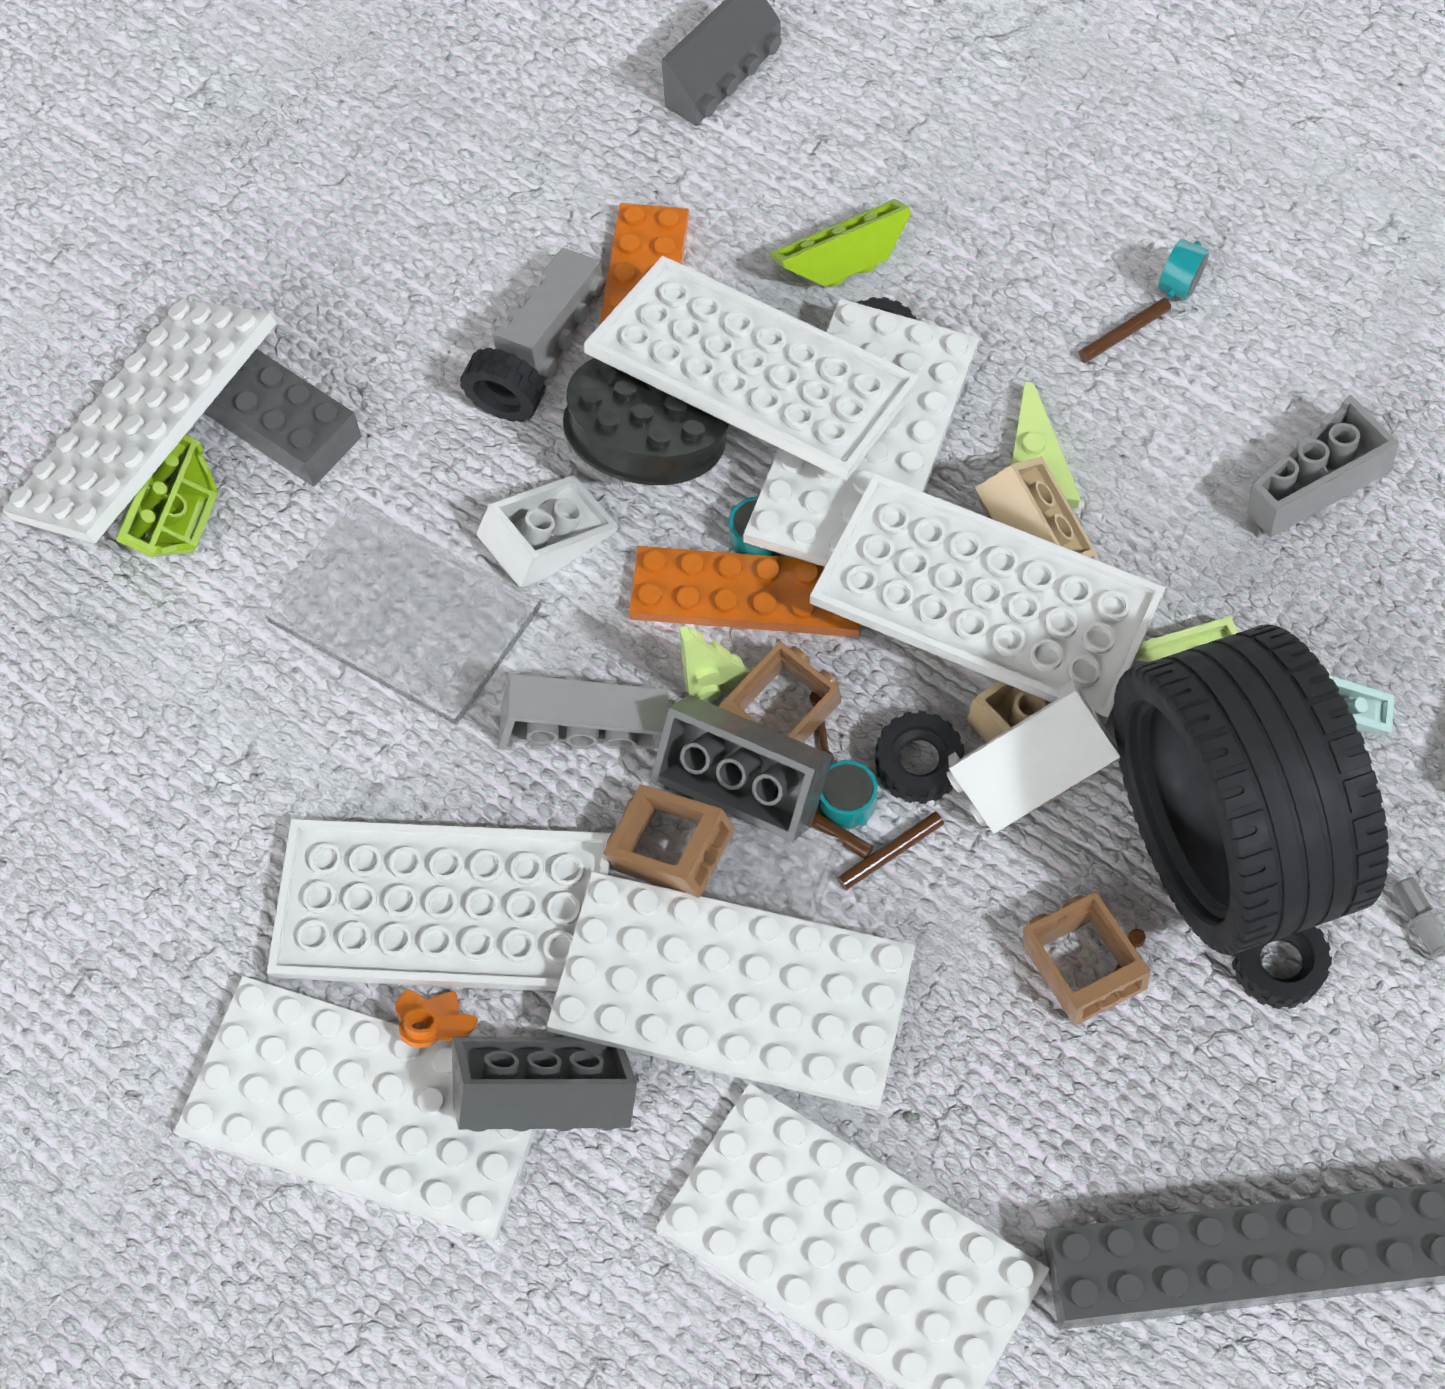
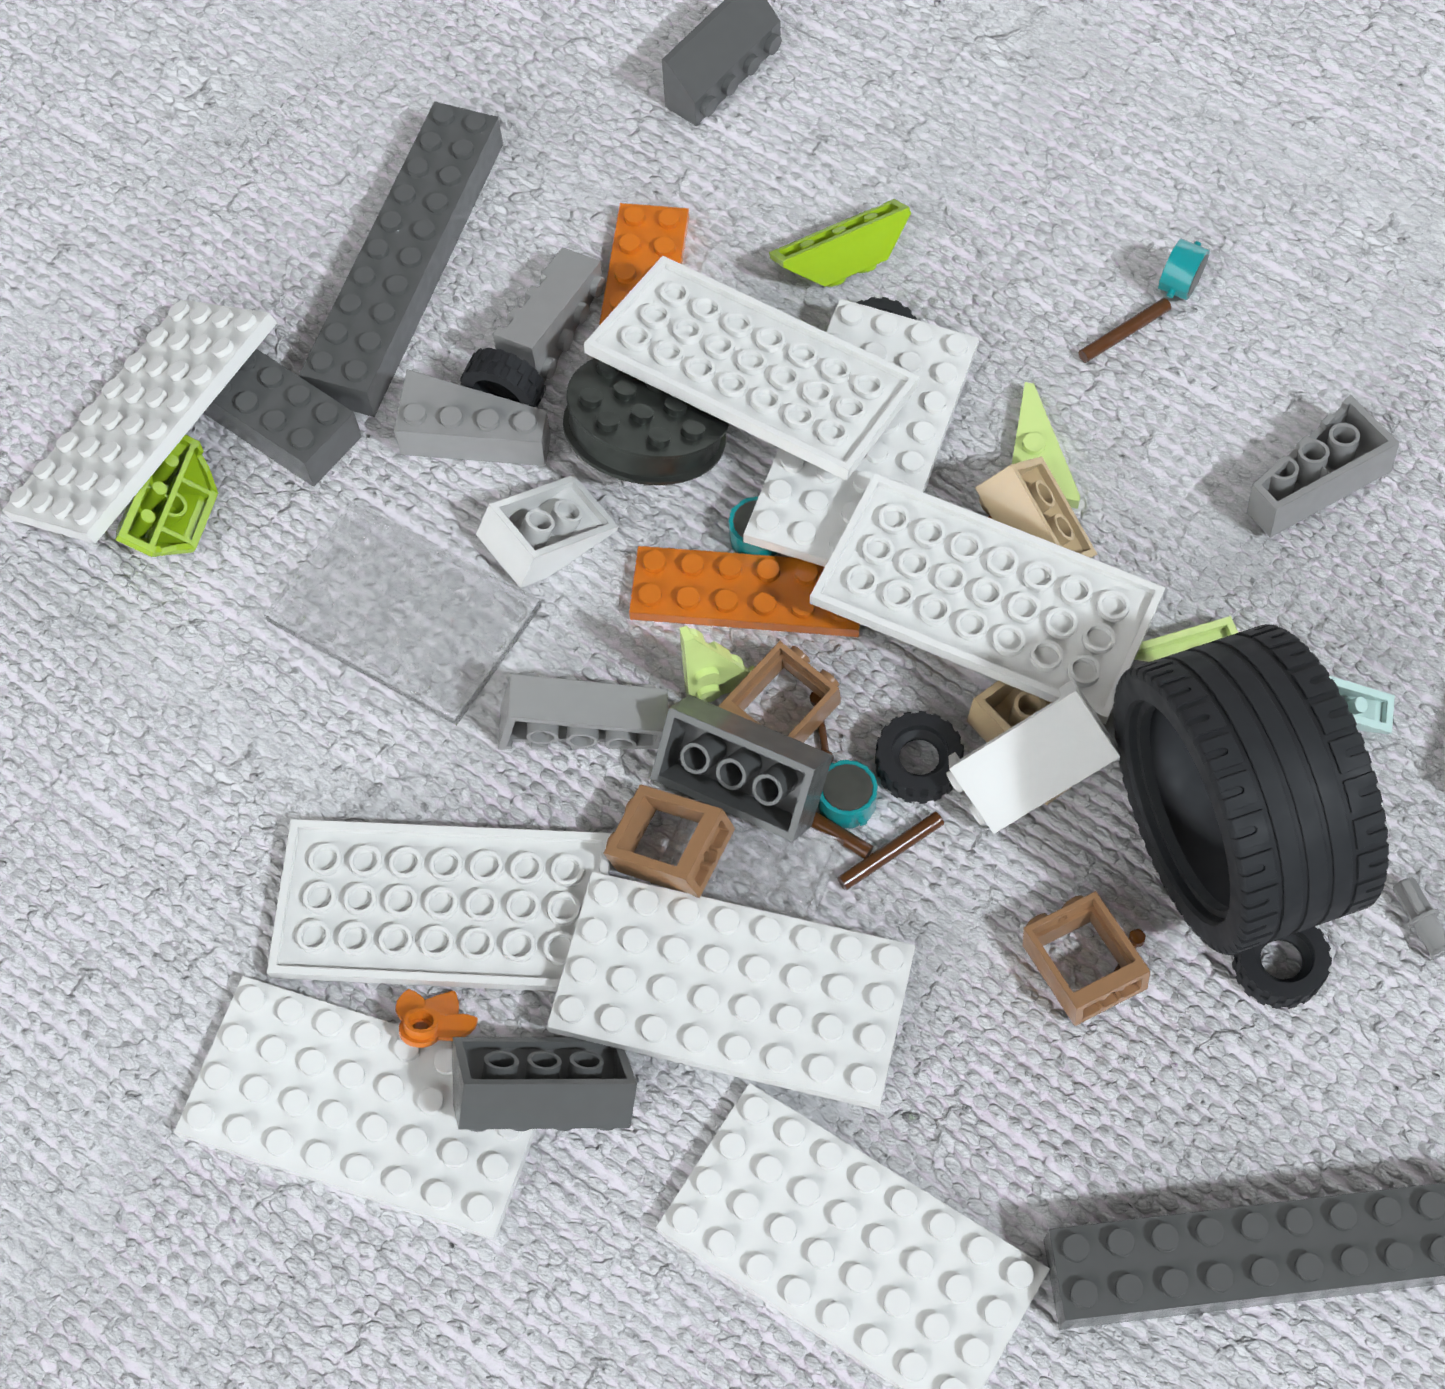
none -> dark grey brick [299,101,503,417]
none -> light grey wedge [394,369,551,466]

